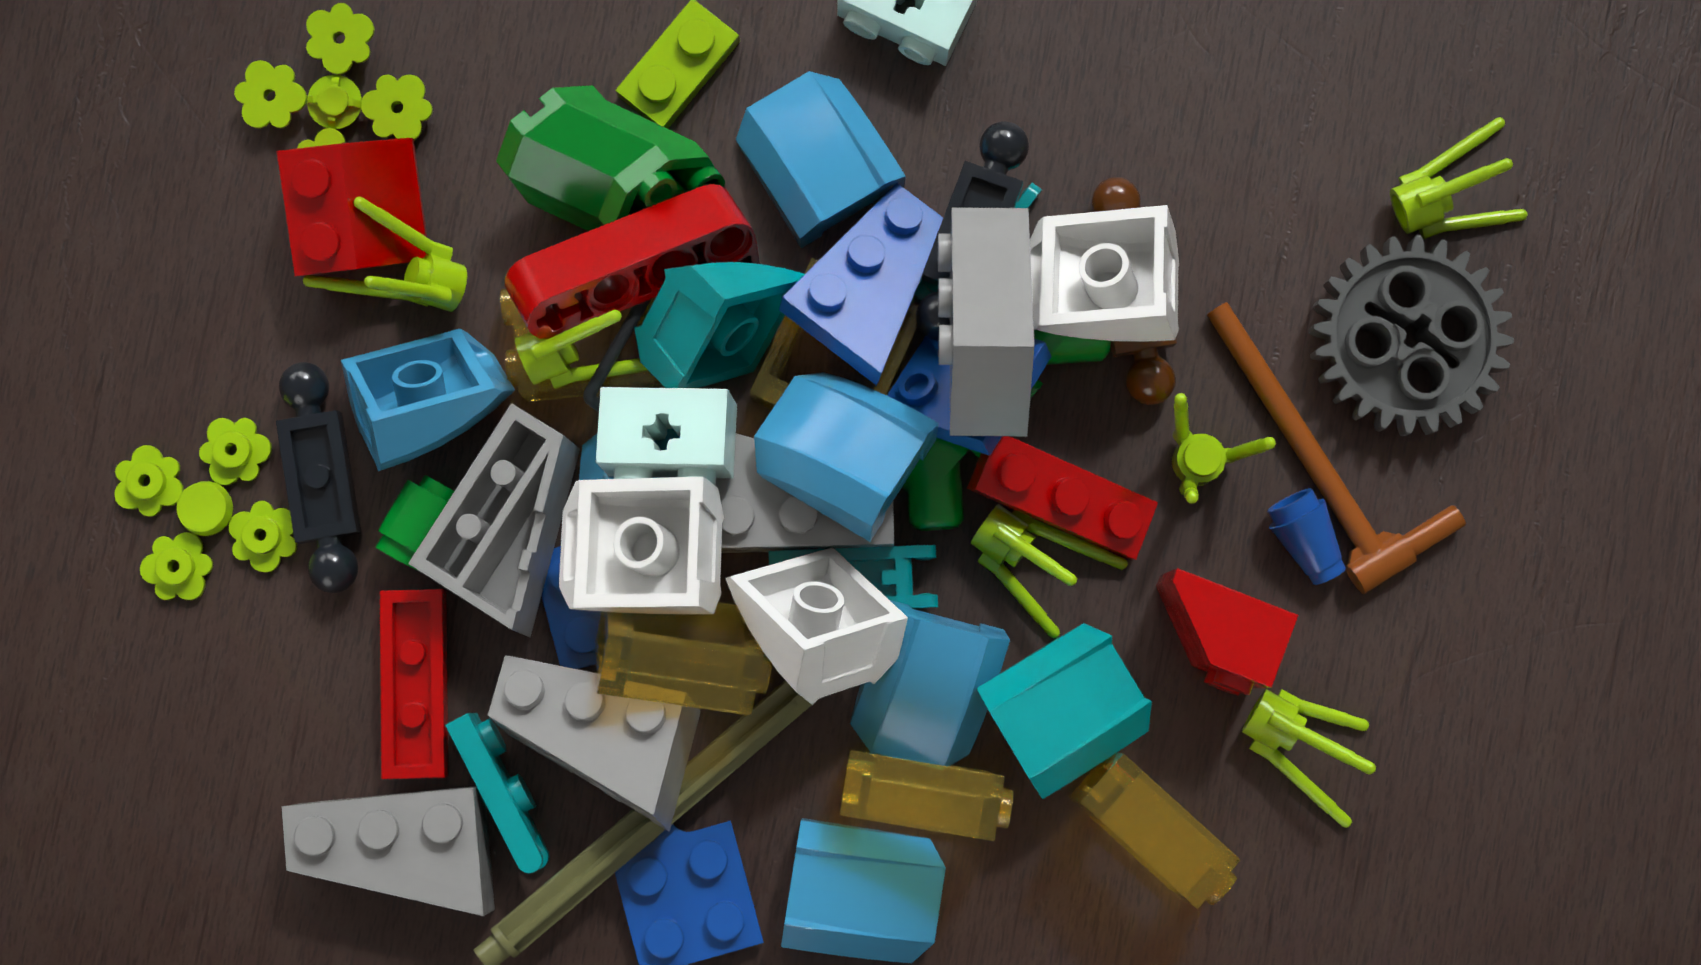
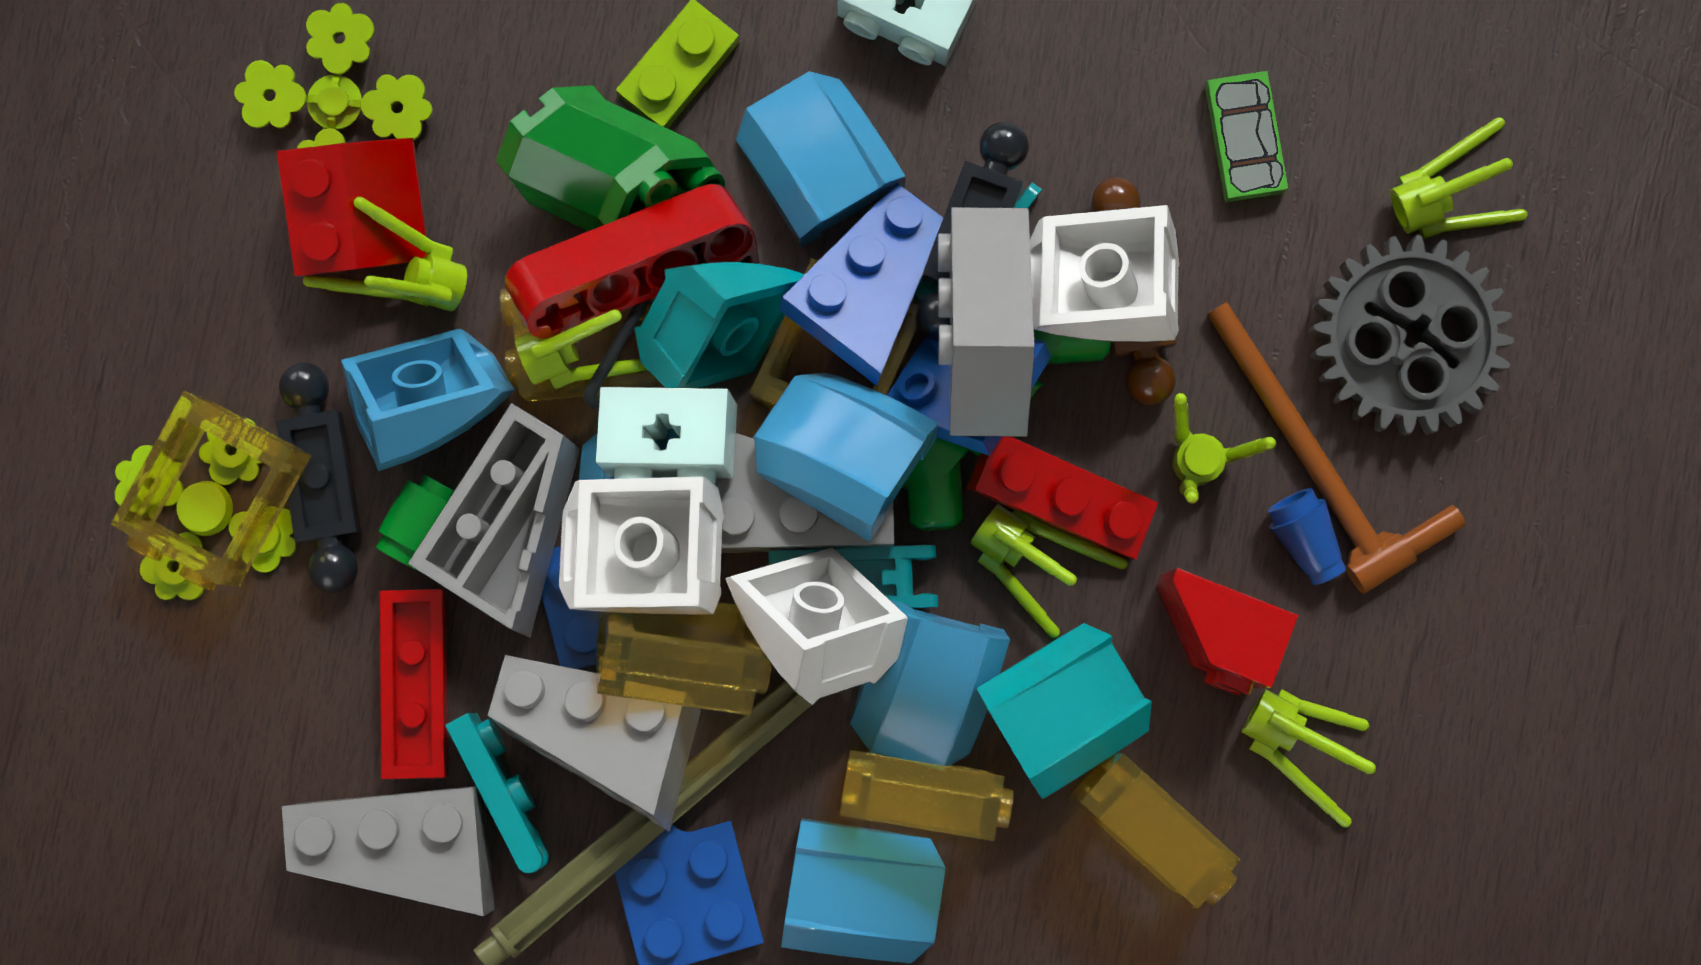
none -> clear yellow window [111,390,311,591]
none -> tile [1204,71,1288,203]

